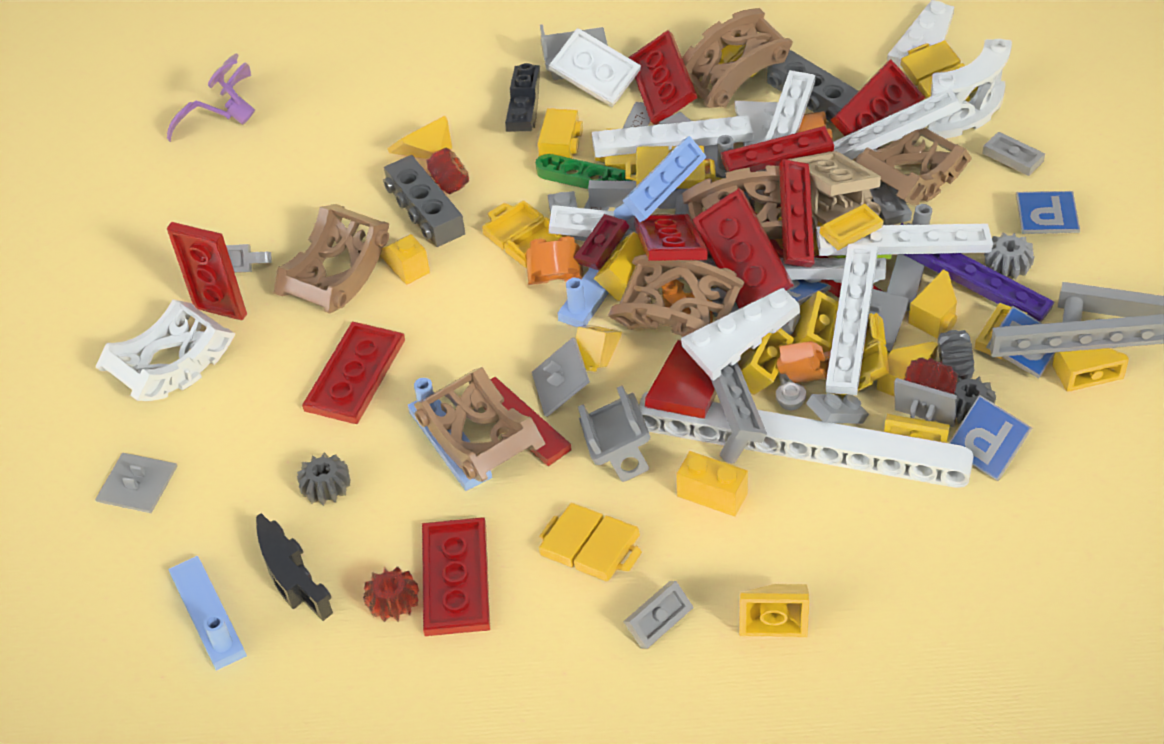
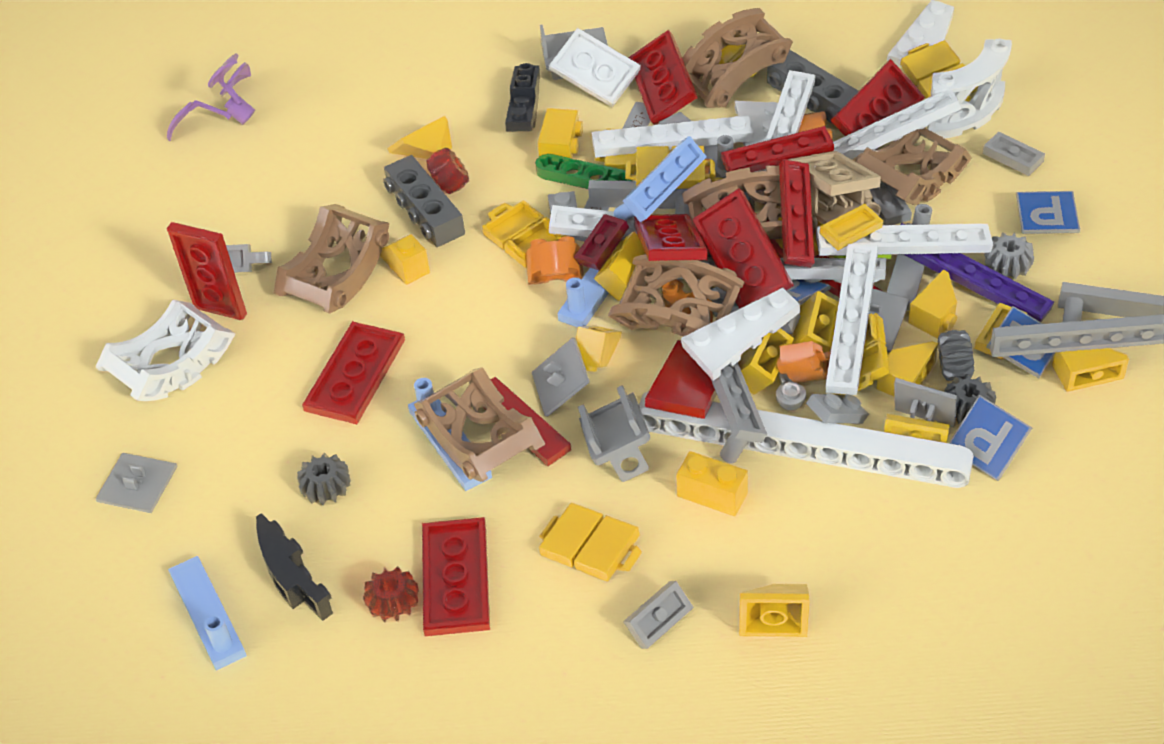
clear red gear [904,357,958,395] -> none

